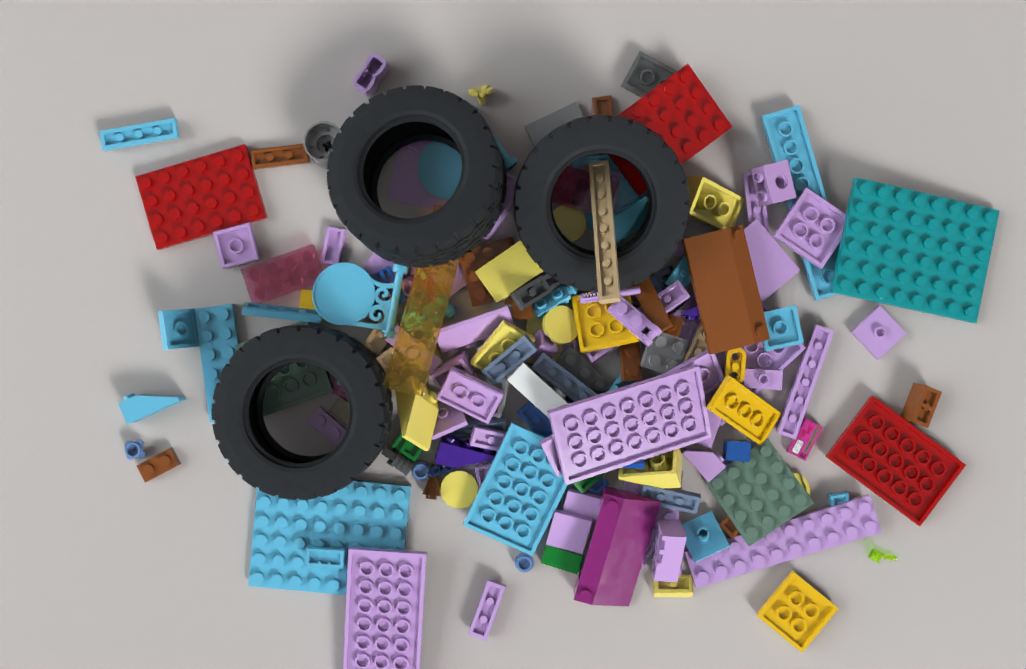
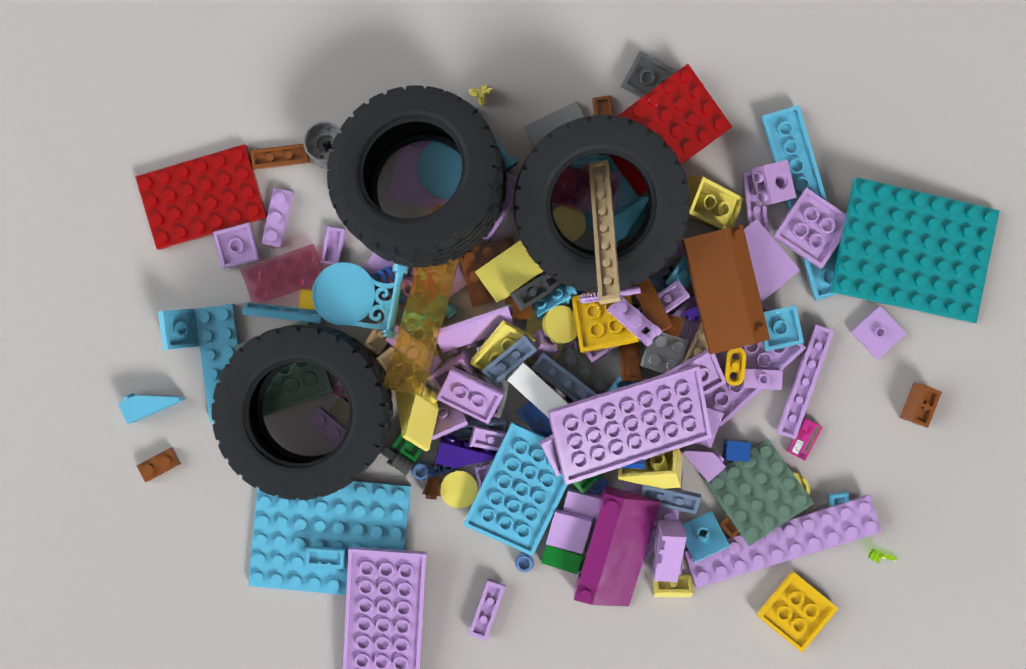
medium azure plate [99,118,180,151] -> none
medium blue plate [125,439,145,460] -> none
lavender brick [353,53,389,98] -> none
yellow plate [706,375,782,446] -> none
red plate [825,396,966,526] -> none
none -> lavender plate [261,188,294,248]

